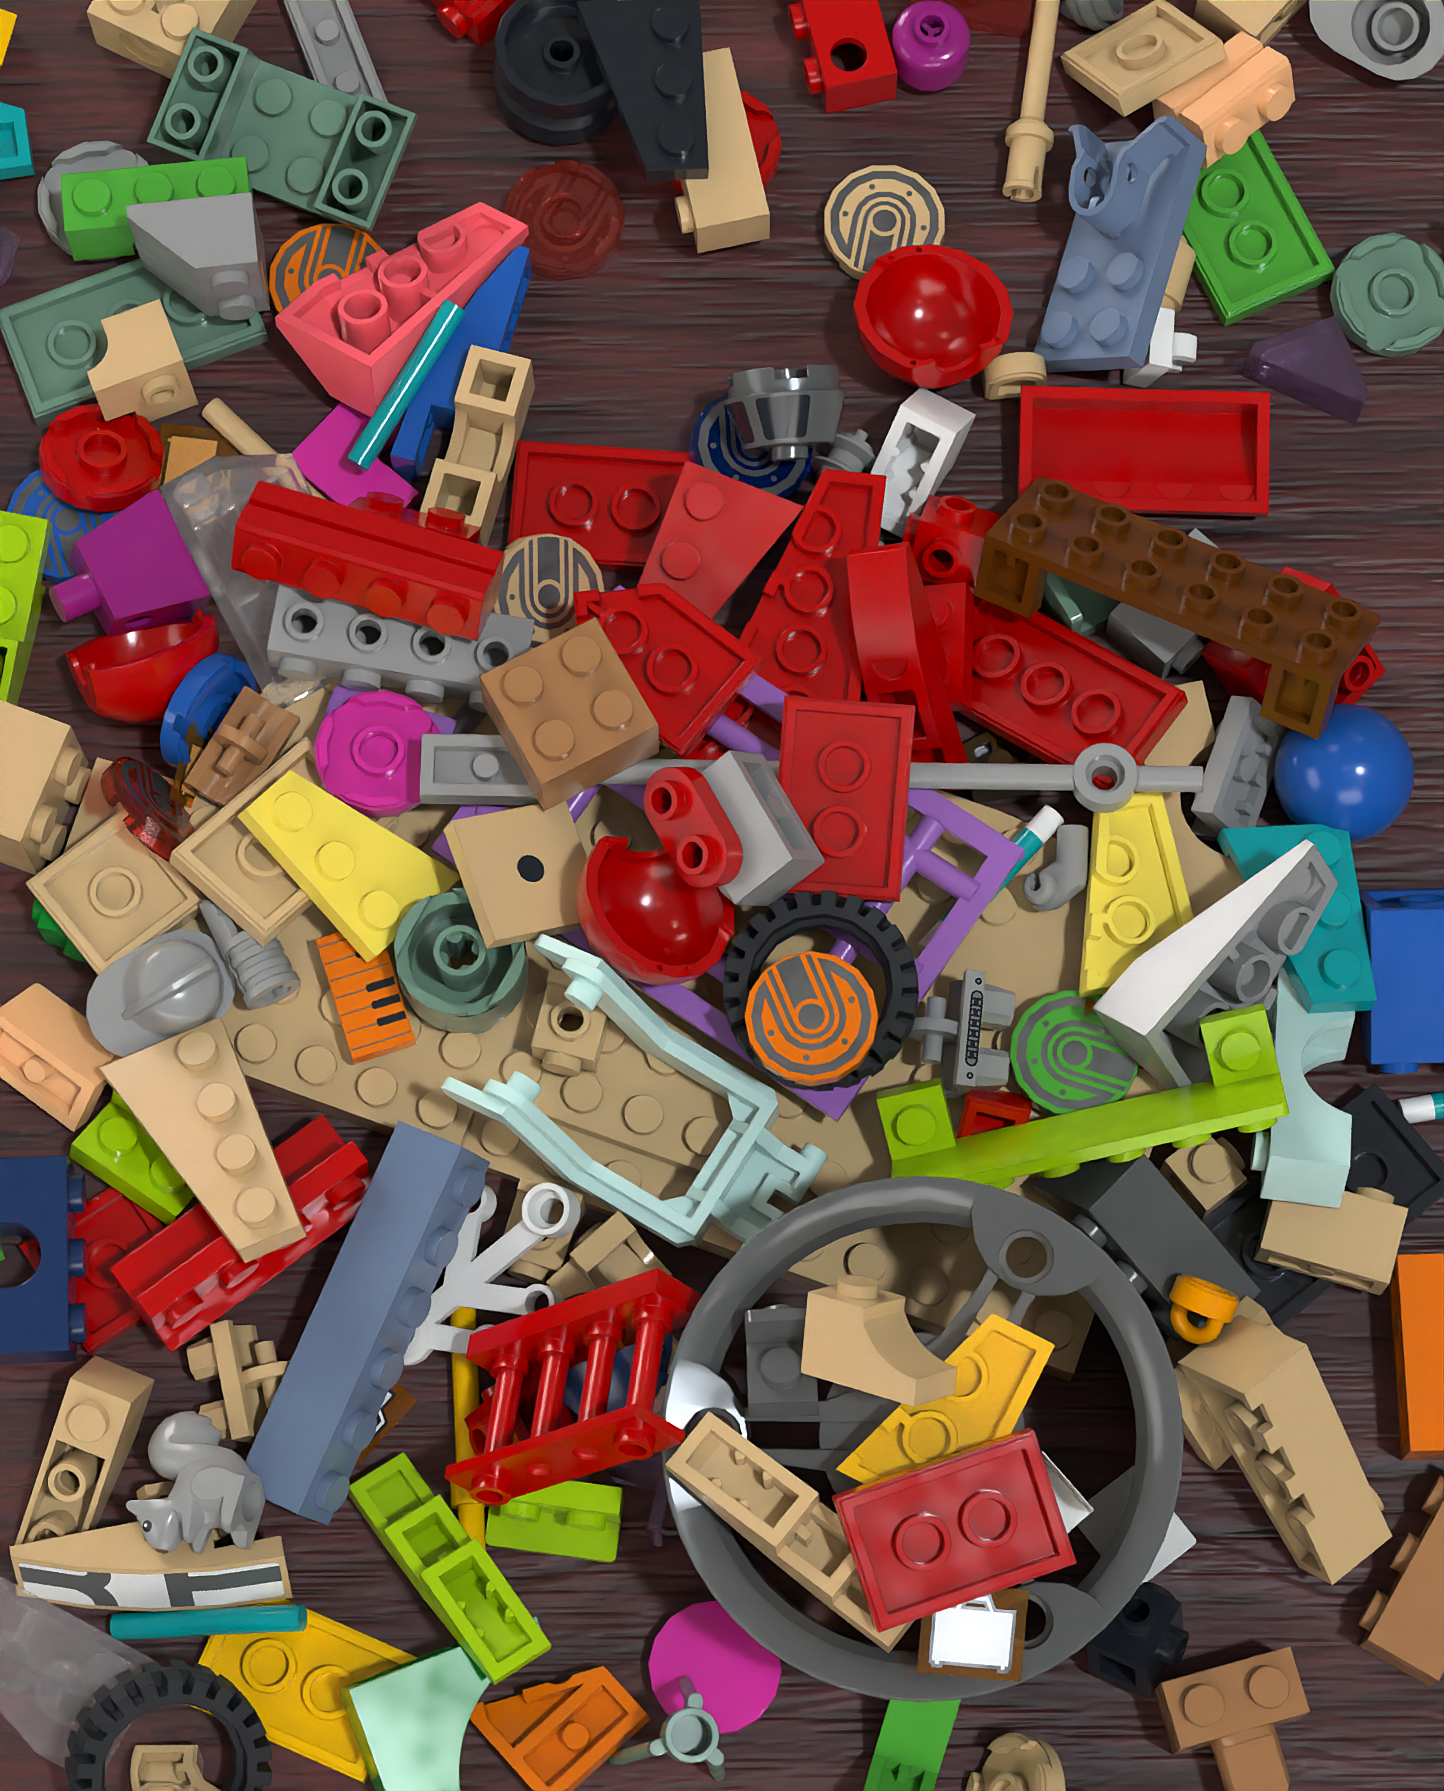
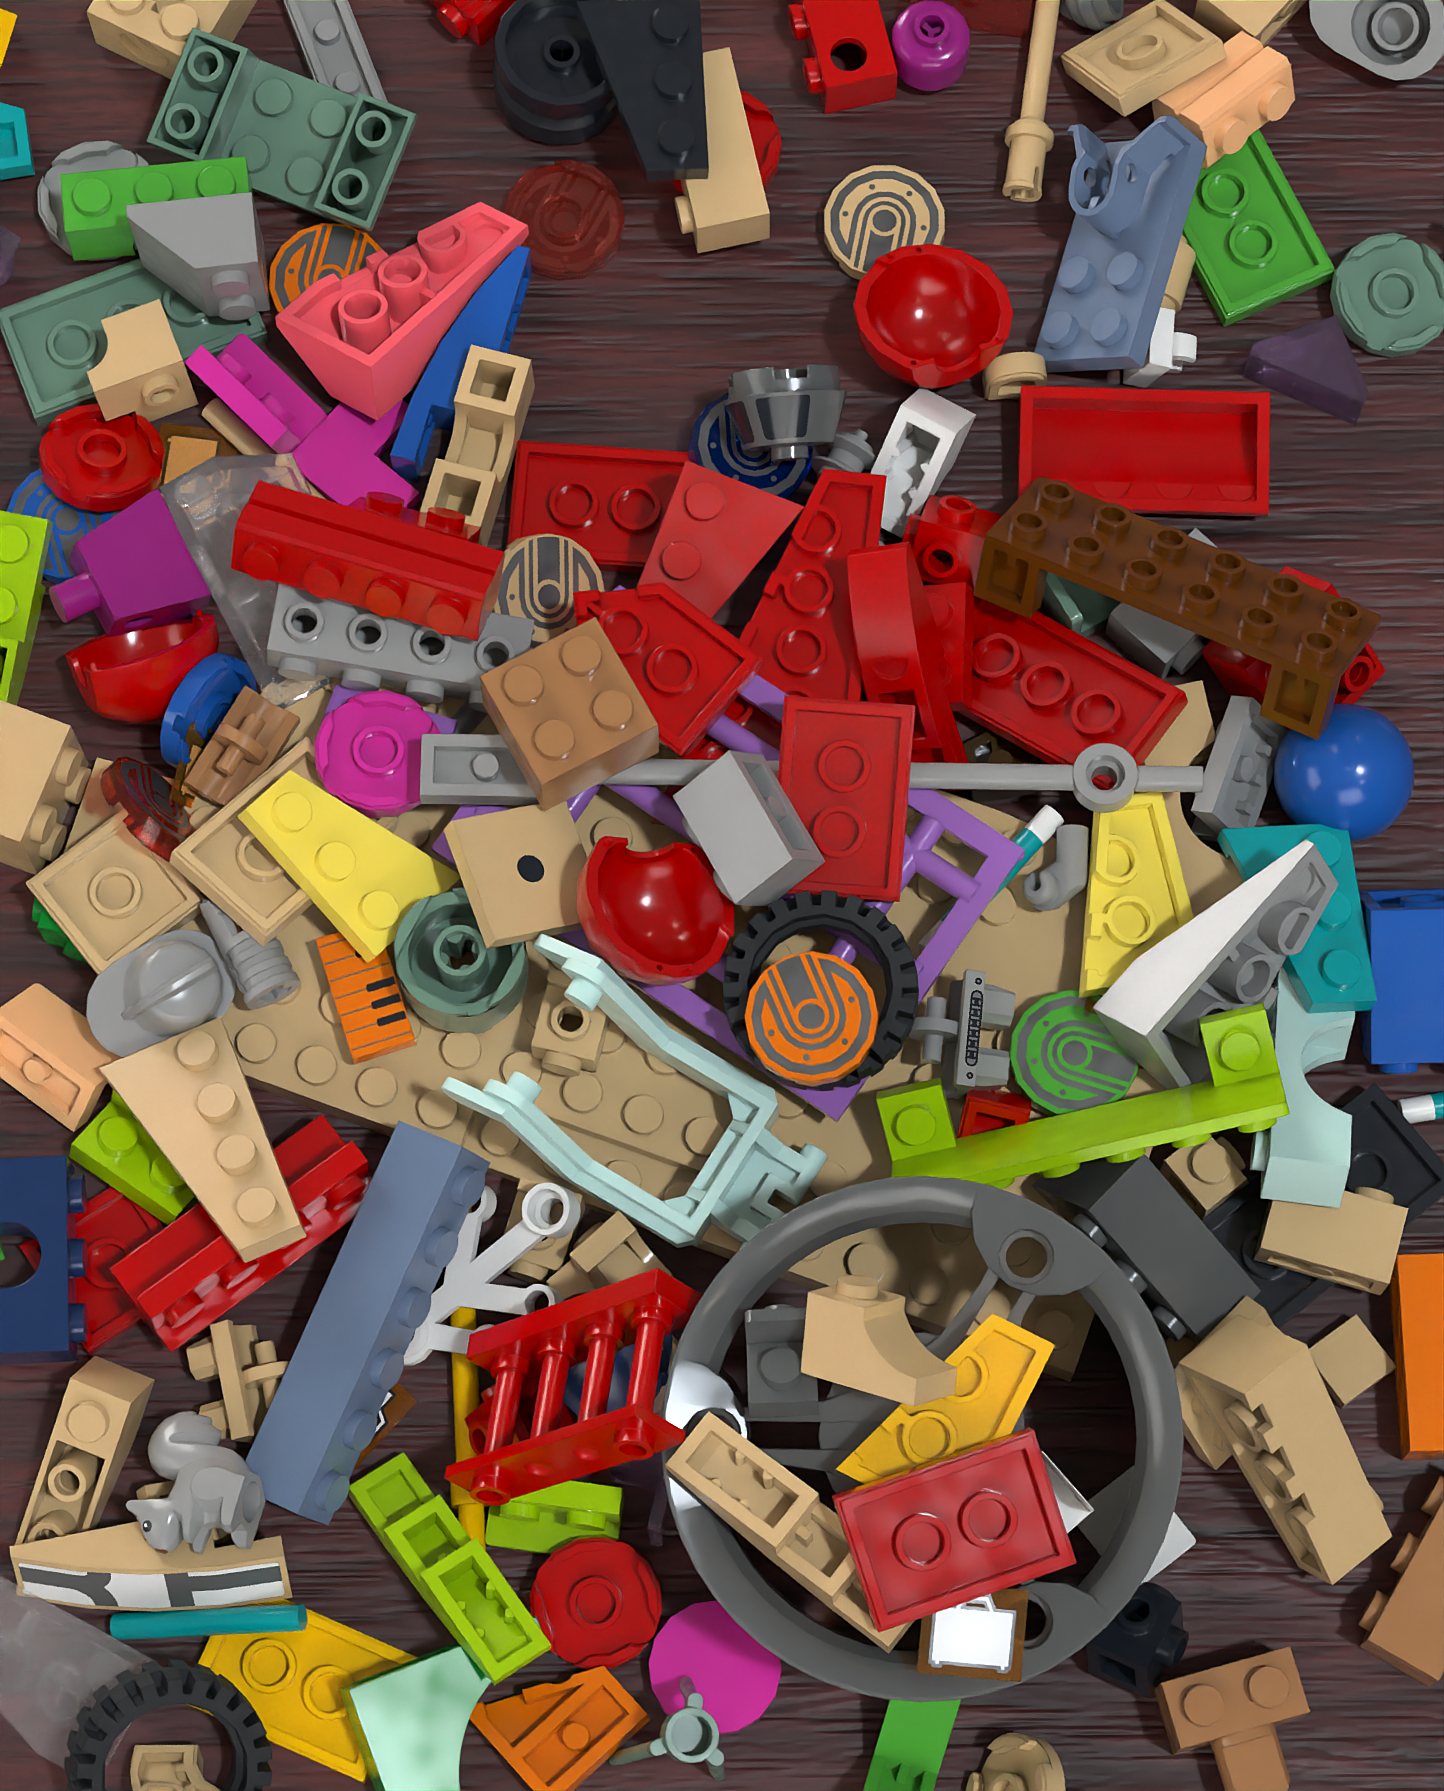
teal bar [347,300,466,472] -> none
red plate [643,767,743,888] -> none
light orange tile [1169,1273,1240,1345] -> none
none -> dark pink bracket [184,333,327,460]
none -> red tile [530,1534,663,1670]
none -> tan tile [1309,1314,1396,1409]

